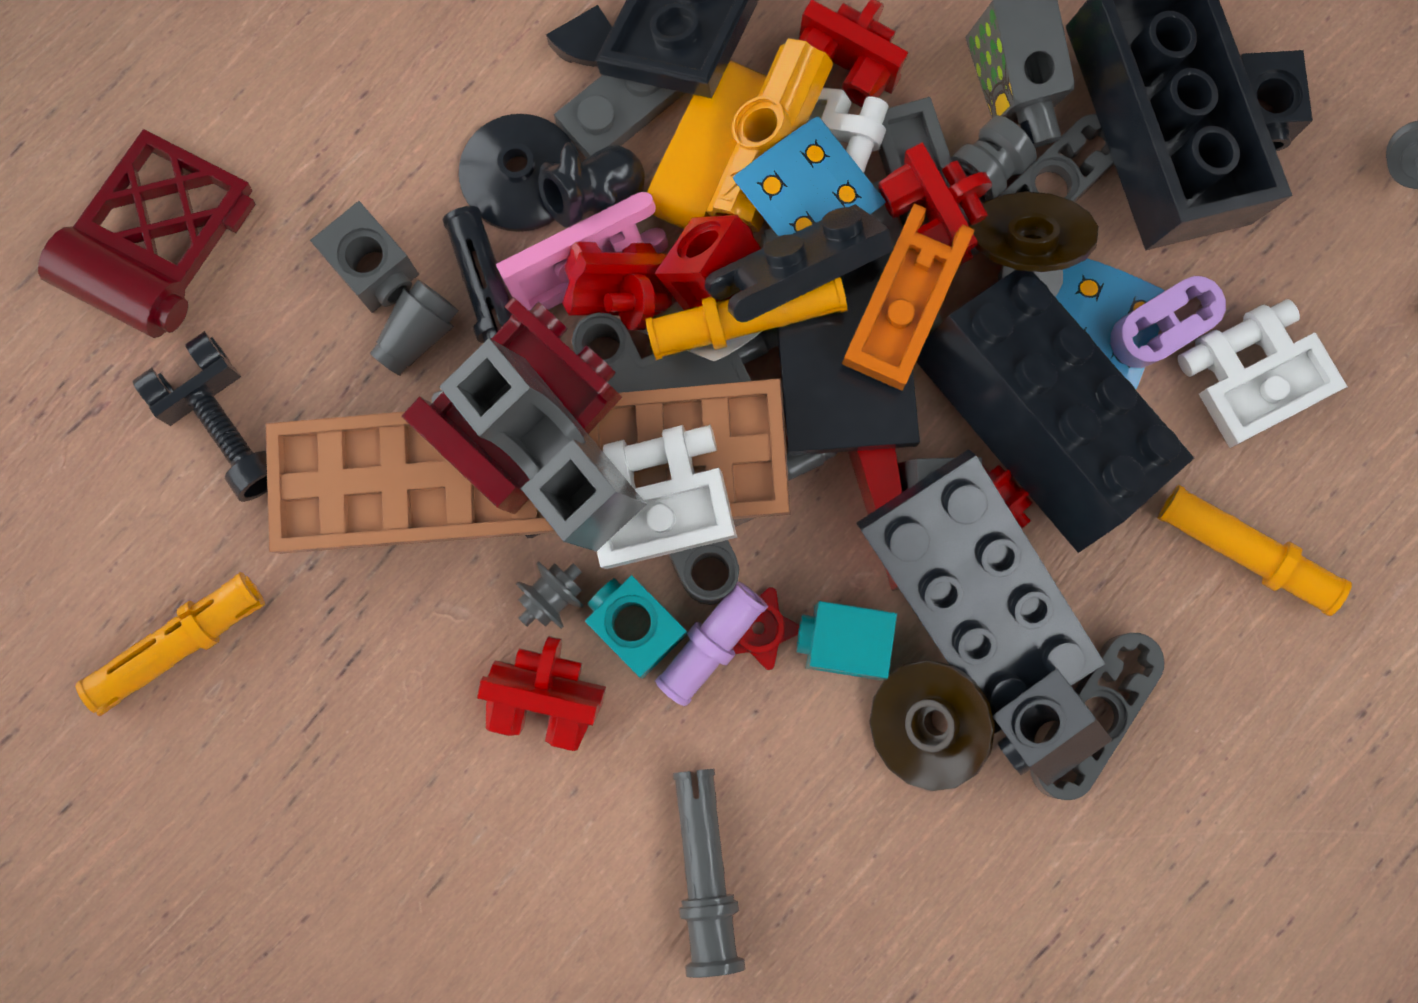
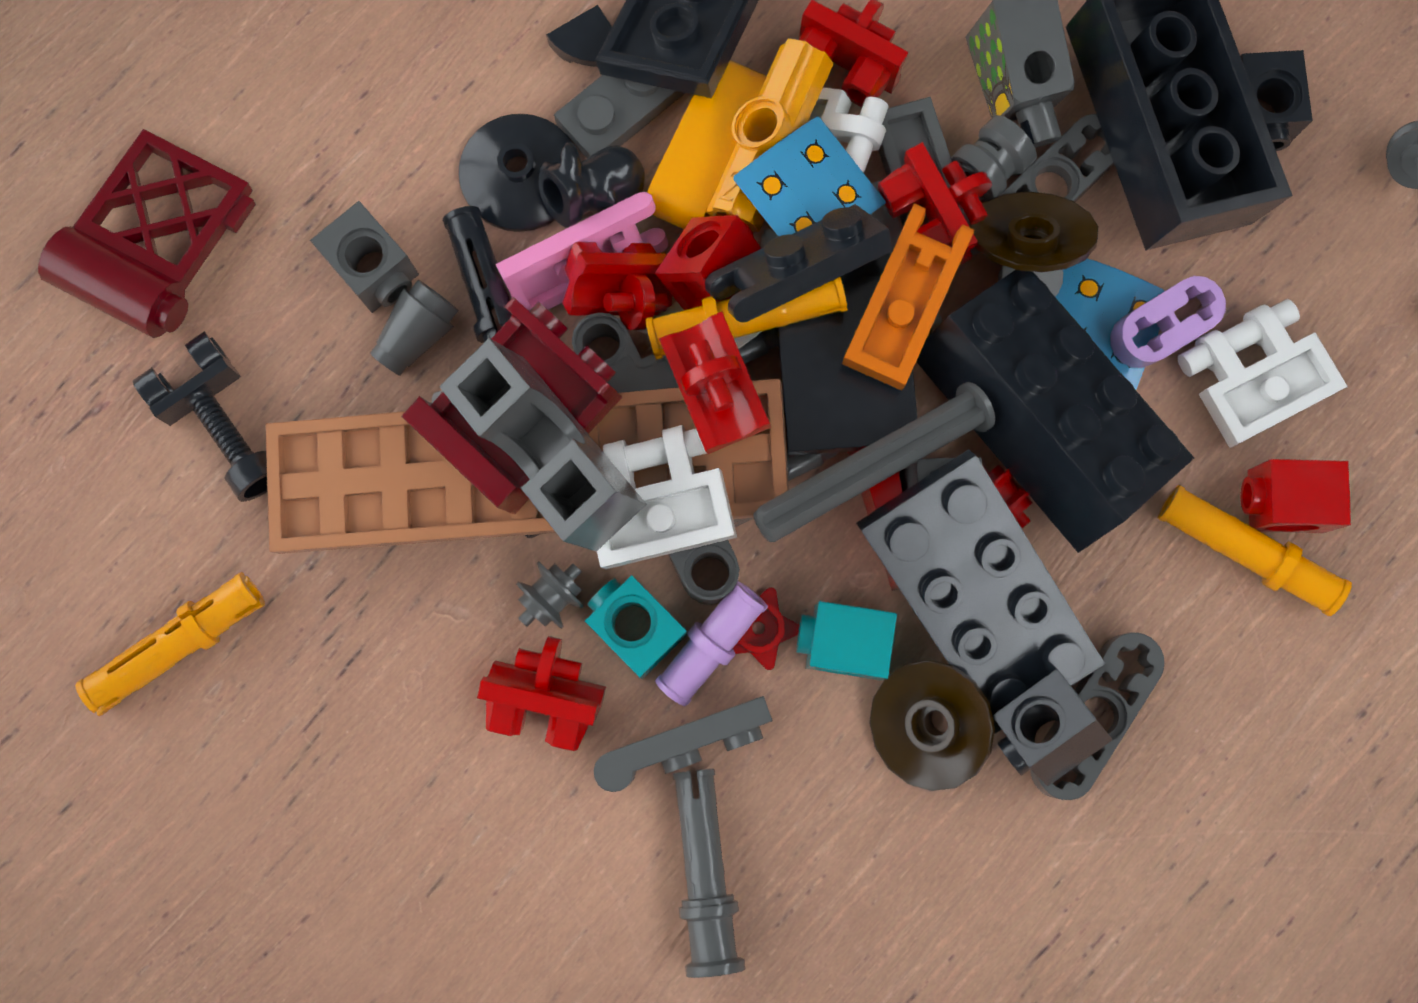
none -> dark grey plate [594,696,773,792]
none -> red hips [659,311,771,454]
none -> dark grey axle [753,382,995,542]
none -> red brick [1240,459,1351,533]

